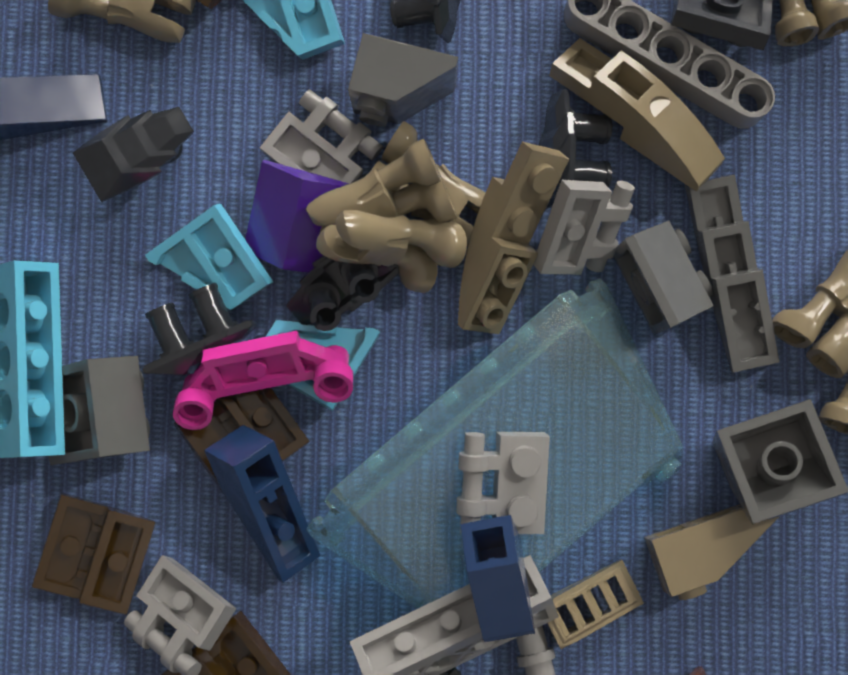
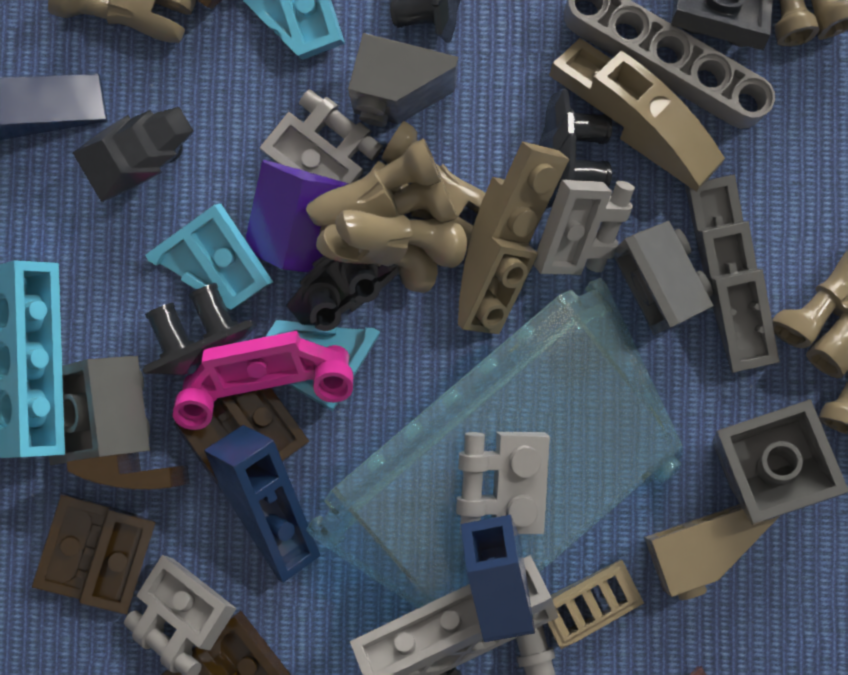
none -> dark brown slope [67,453,190,489]

